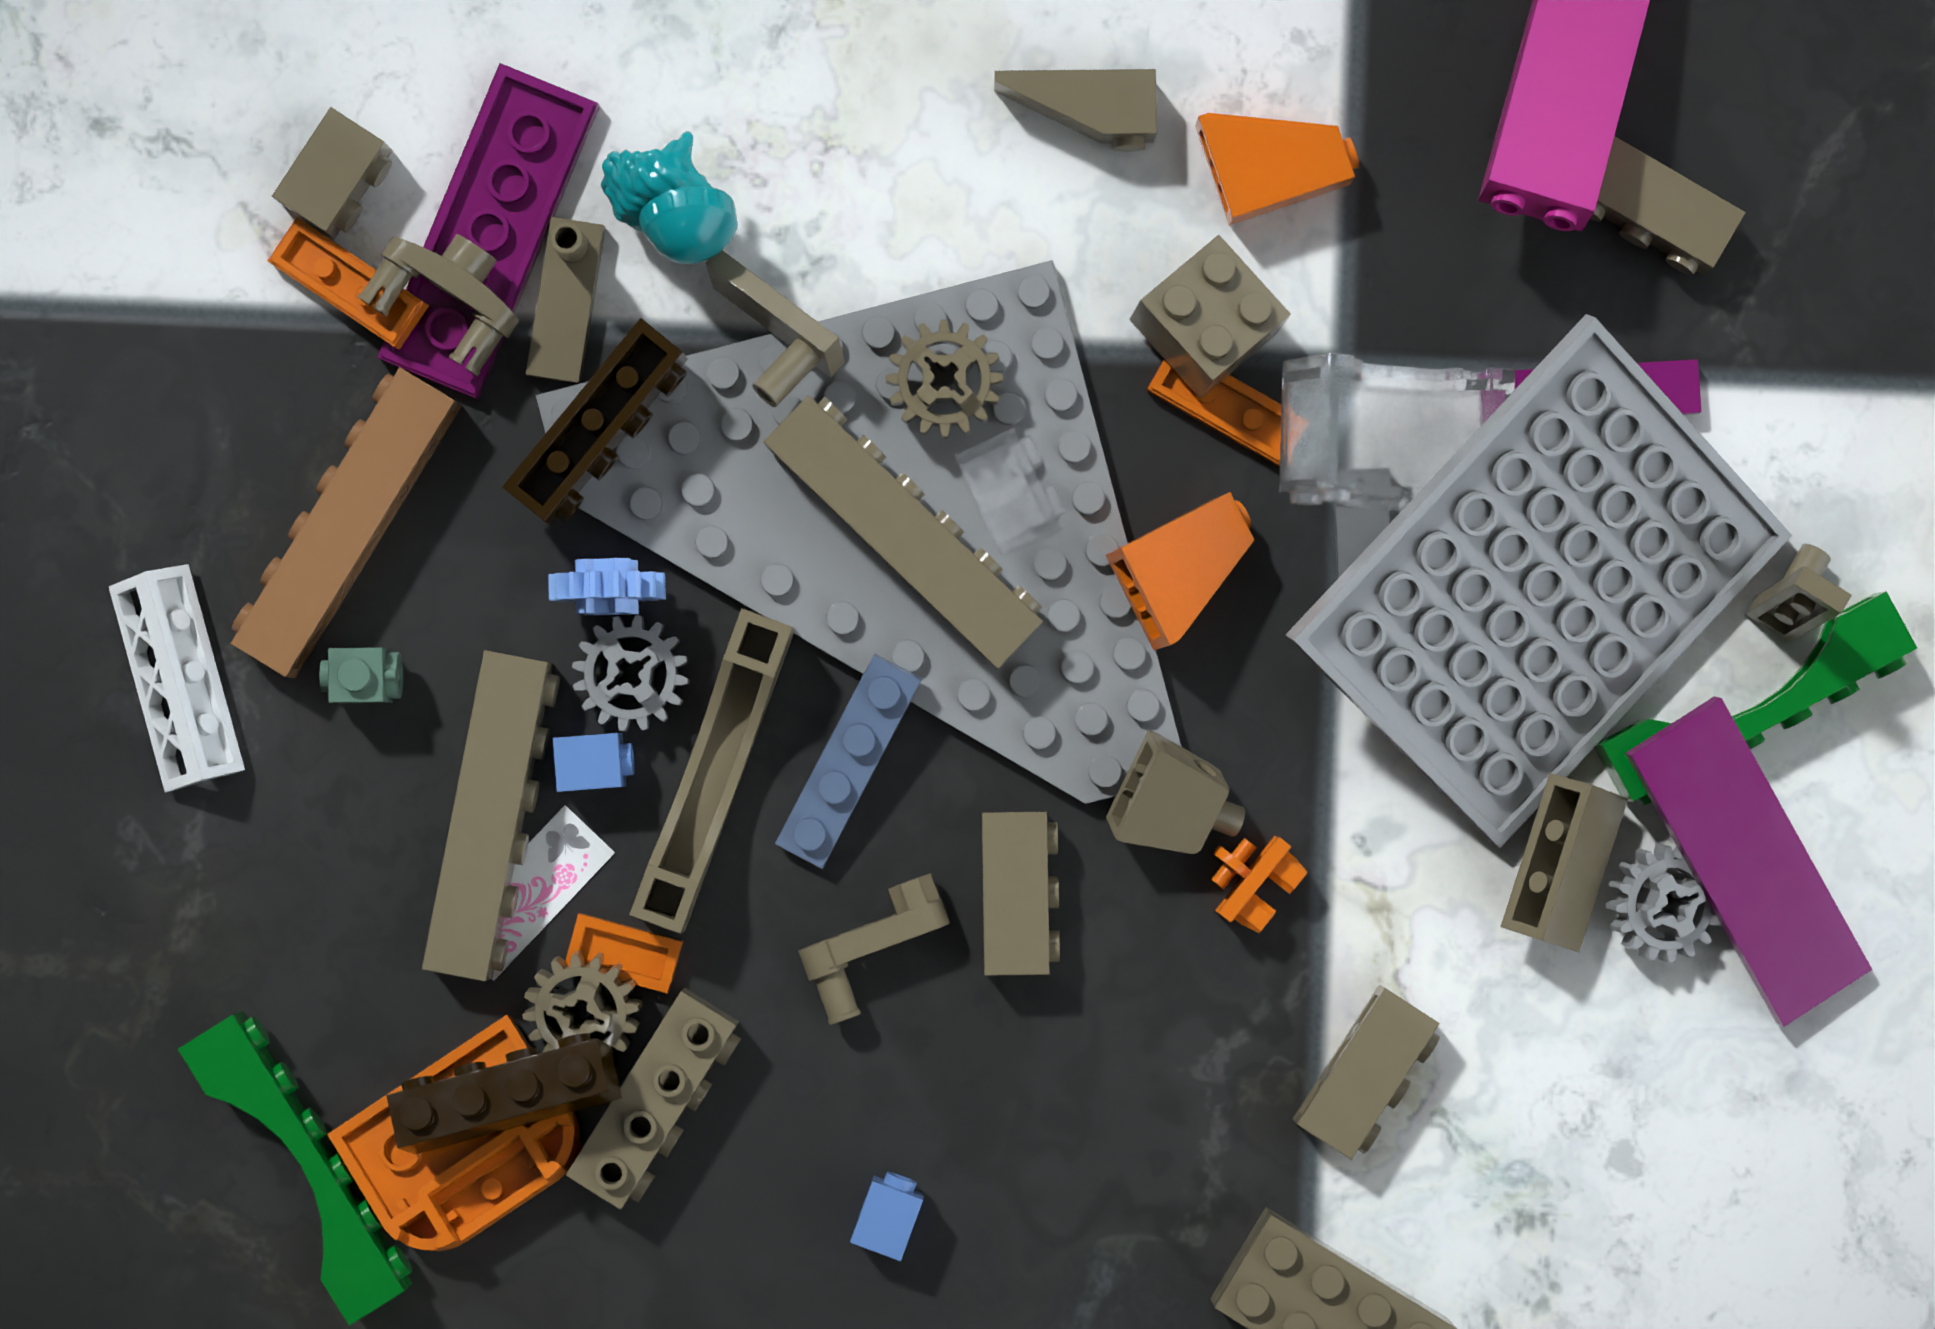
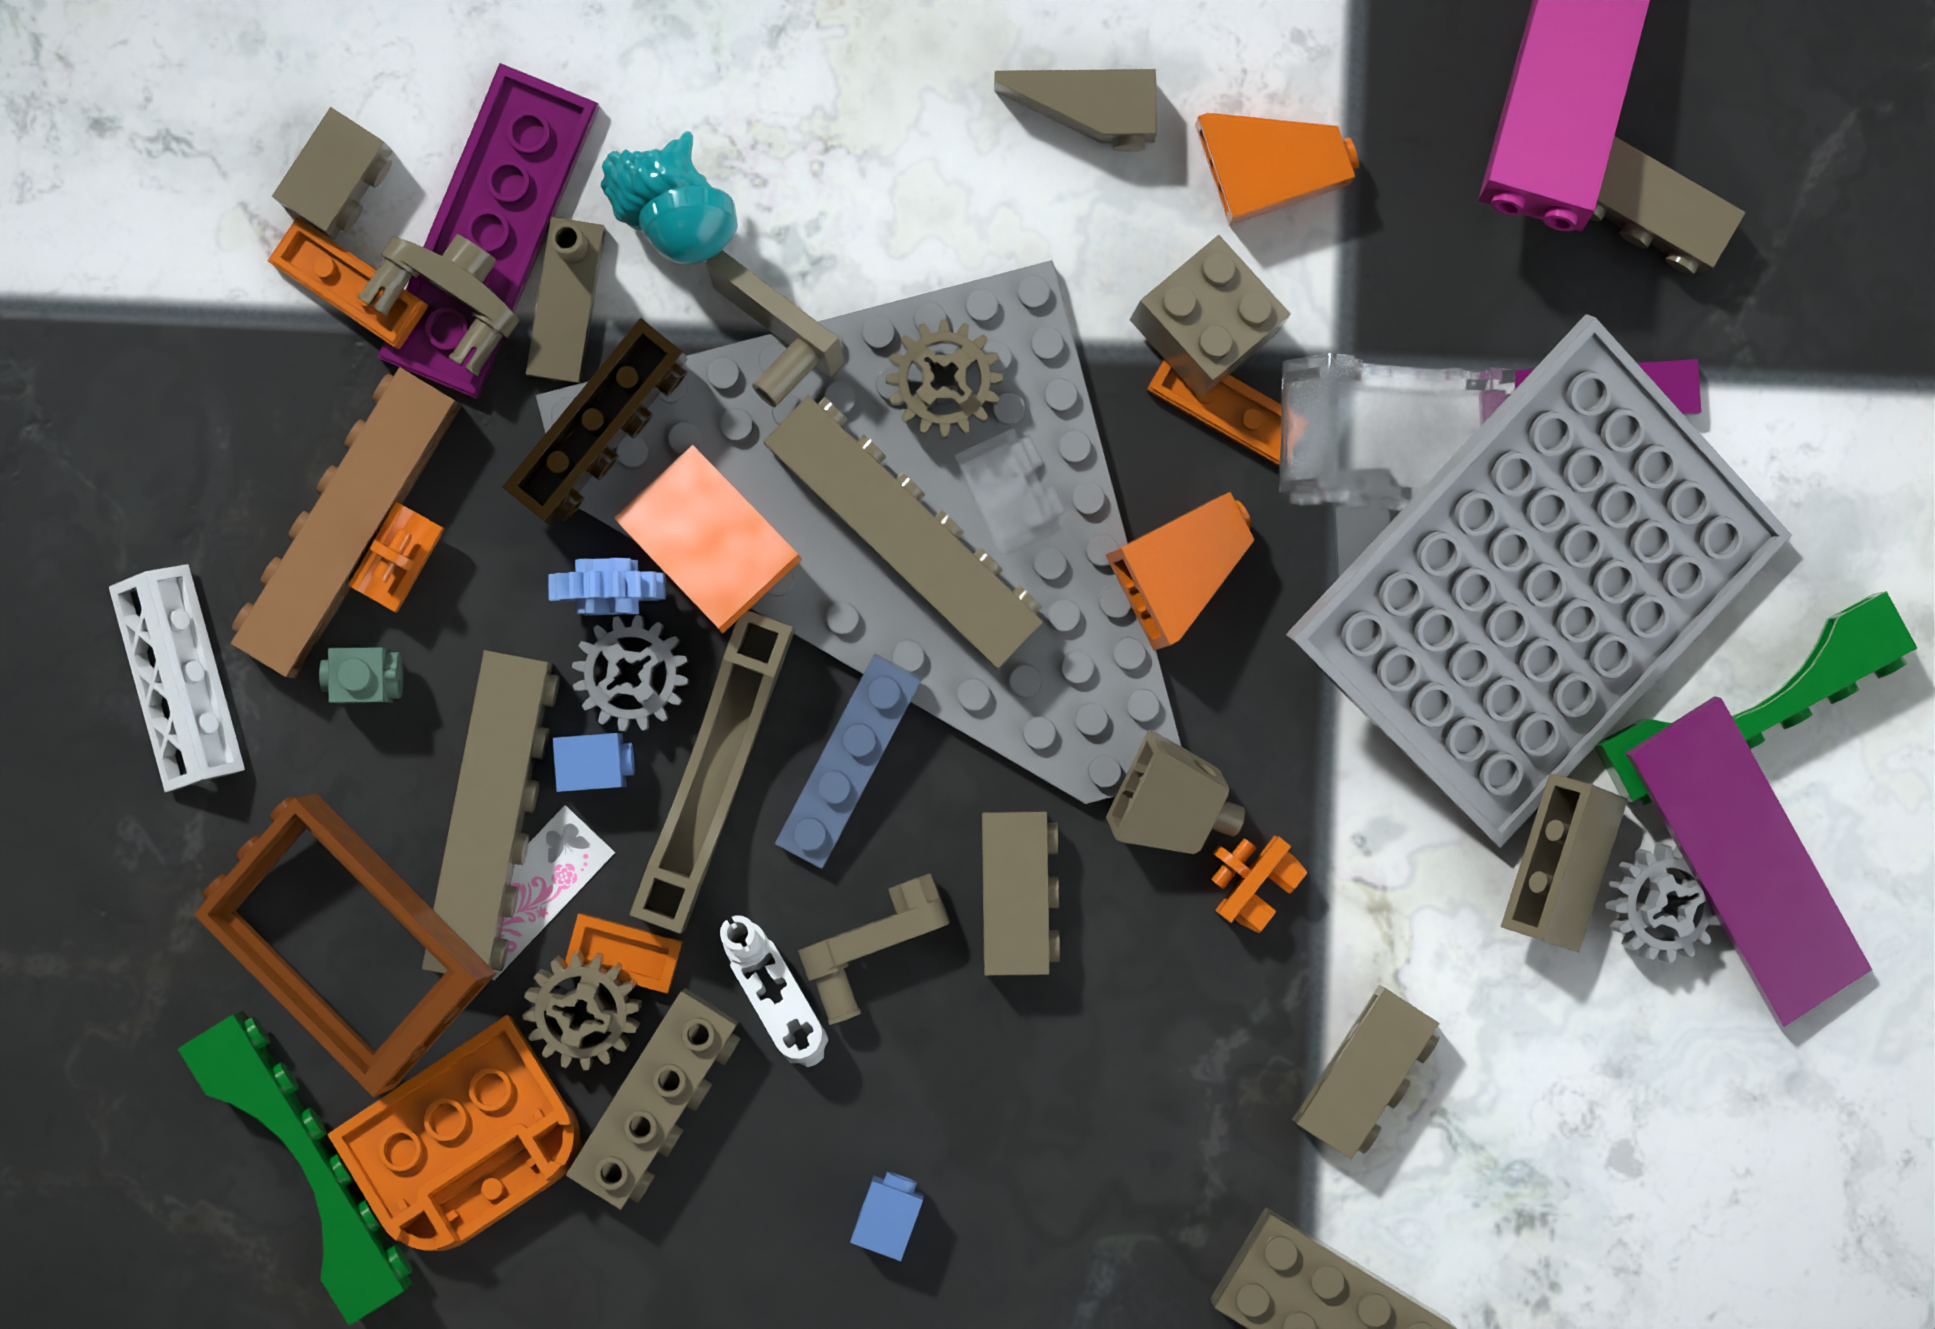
dark brown brick [386,1033,622,1154] -> none
dark tan piece [1745,544,1852,642] -> none
none -> dark orange door [194,793,496,1097]
none -> orange hips [348,502,445,613]
none -> tile [614,445,802,633]
none -> white beam [720,916,828,1067]

